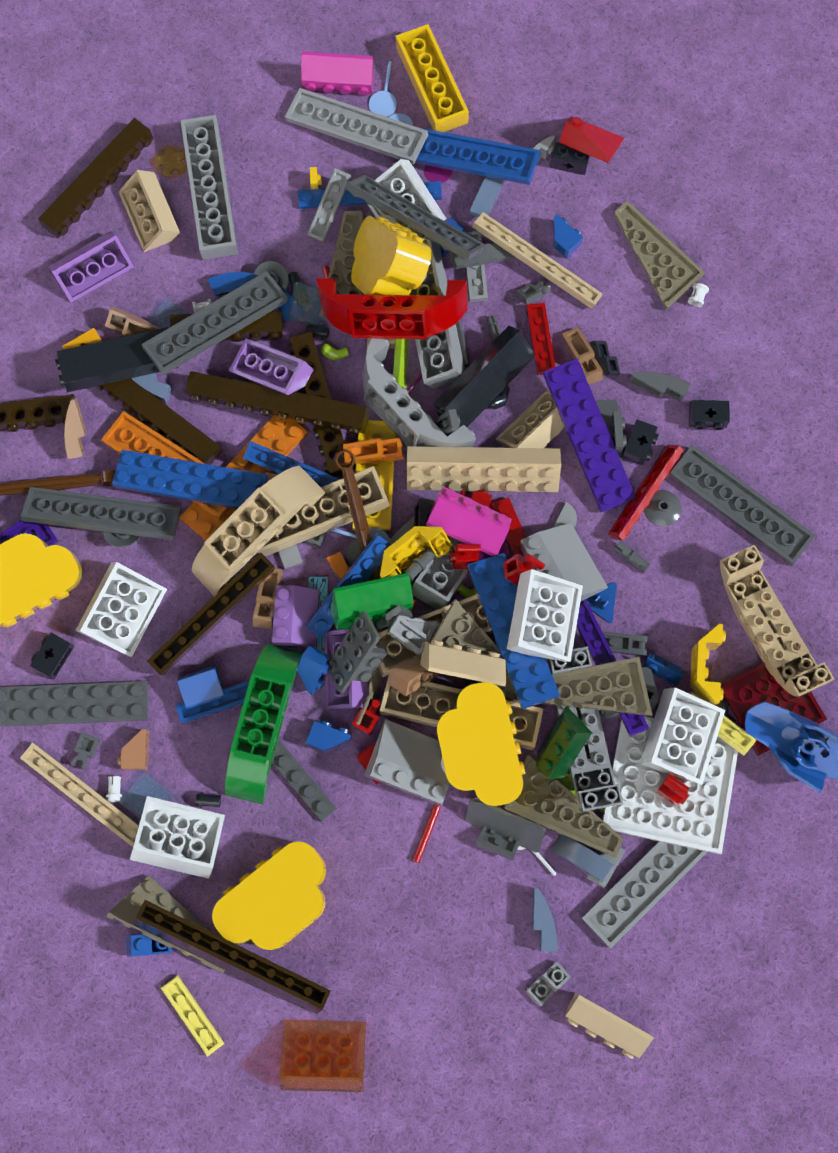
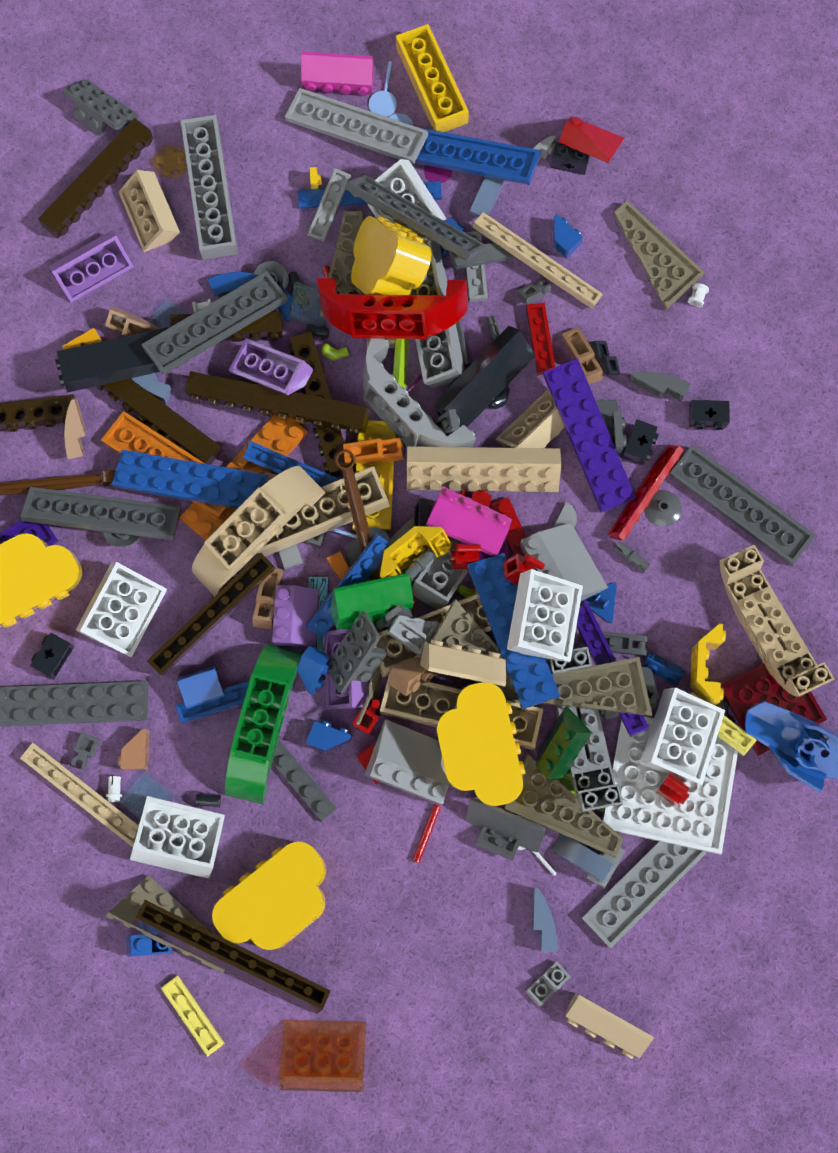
none -> dark grey bracket [63,80,138,136]

